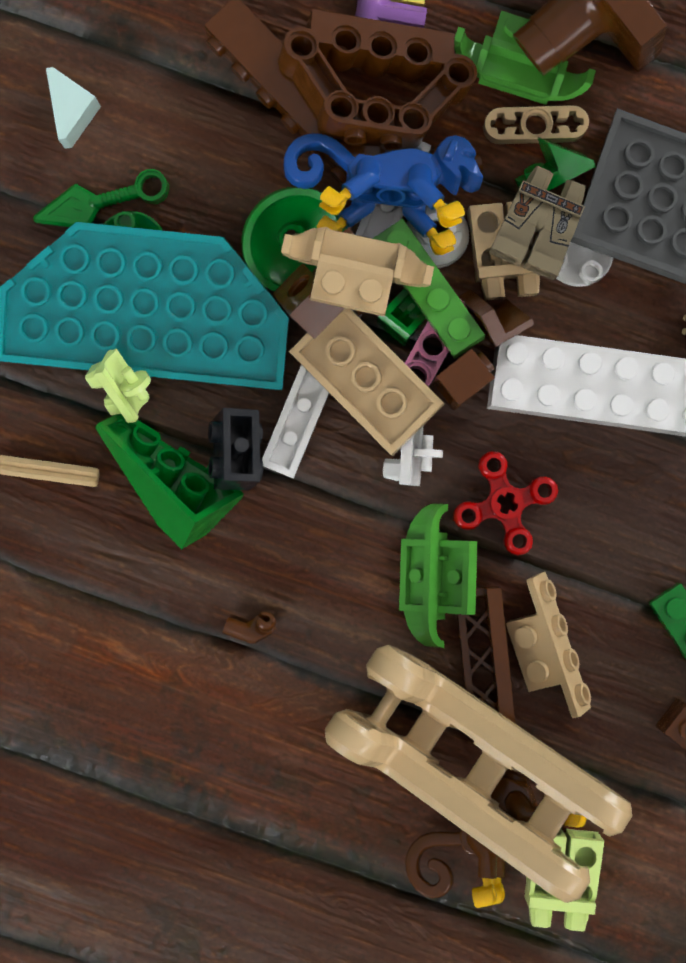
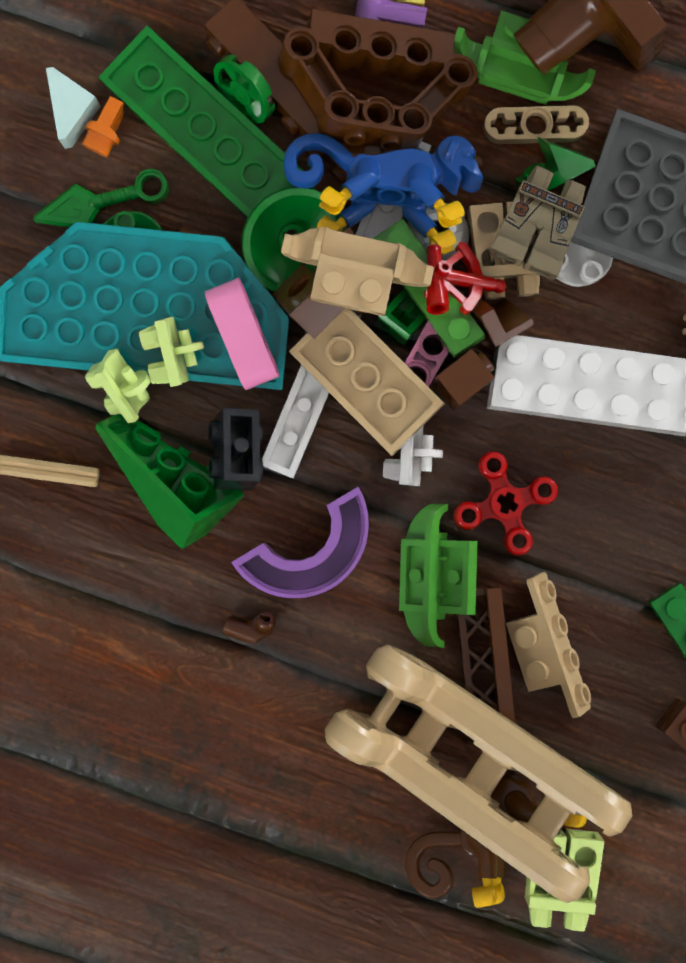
none -> orange piece [82,96,125,158]
none -> green plate [98,26,304,218]
none -> yellowish green hips [139,317,204,387]
none -> bright pink beam [205,277,280,390]
none -> green piece [213,54,275,124]
none -> medium lavender brick [231,487,369,598]
none -> red piece [424,242,506,315]

